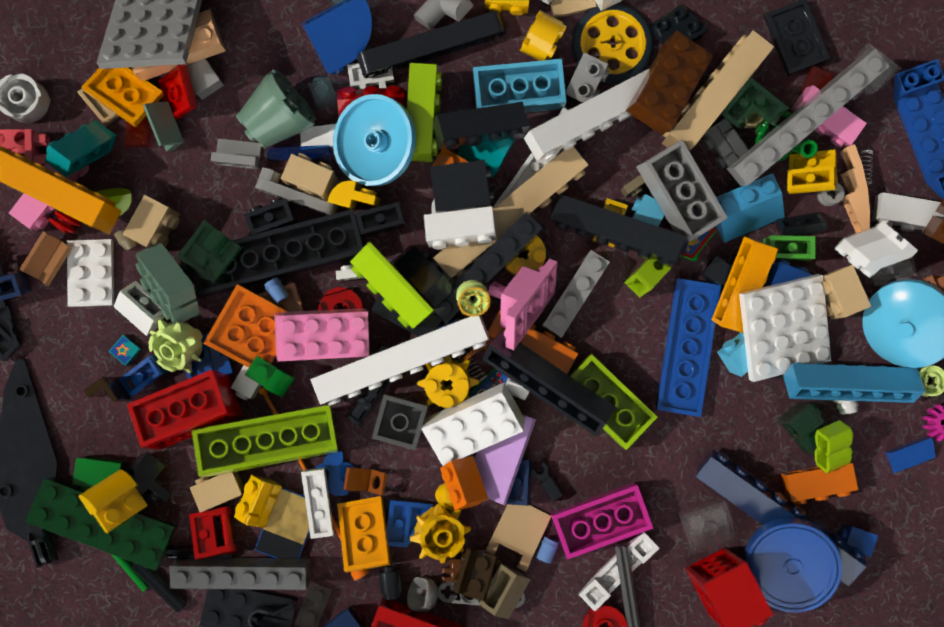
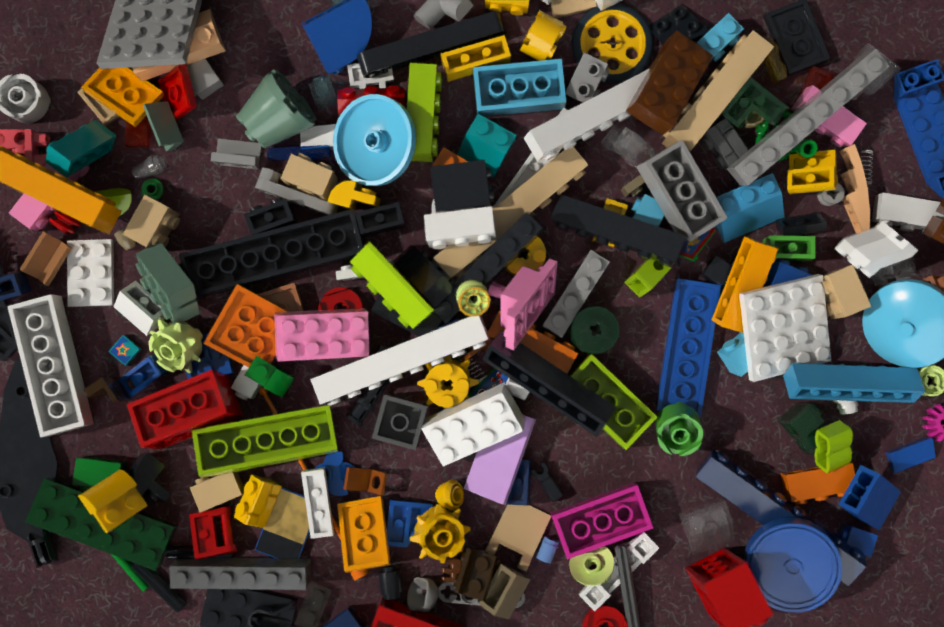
clear green plate [177,220,242,284] -> none
medium blue piece [264,277,289,304] -> none
black brick [433,102,530,150] -> none
orange brick [440,456,488,511] -> none
none -> white brick [7,294,94,437]
none -> clear cone [131,154,167,180]
none -> green plate [141,179,164,200]
none -> yellow brick [441,35,511,82]
none -> clear green wheel [569,306,619,355]
none -> yellowish green dish [569,546,614,586]
none -> clear brick [601,126,655,168]
none -> bright green brick [655,402,703,456]
none -> medium azure brick [696,13,744,63]
none -> clear yellow plate [764,36,787,86]
none -> blue brick [838,465,901,530]

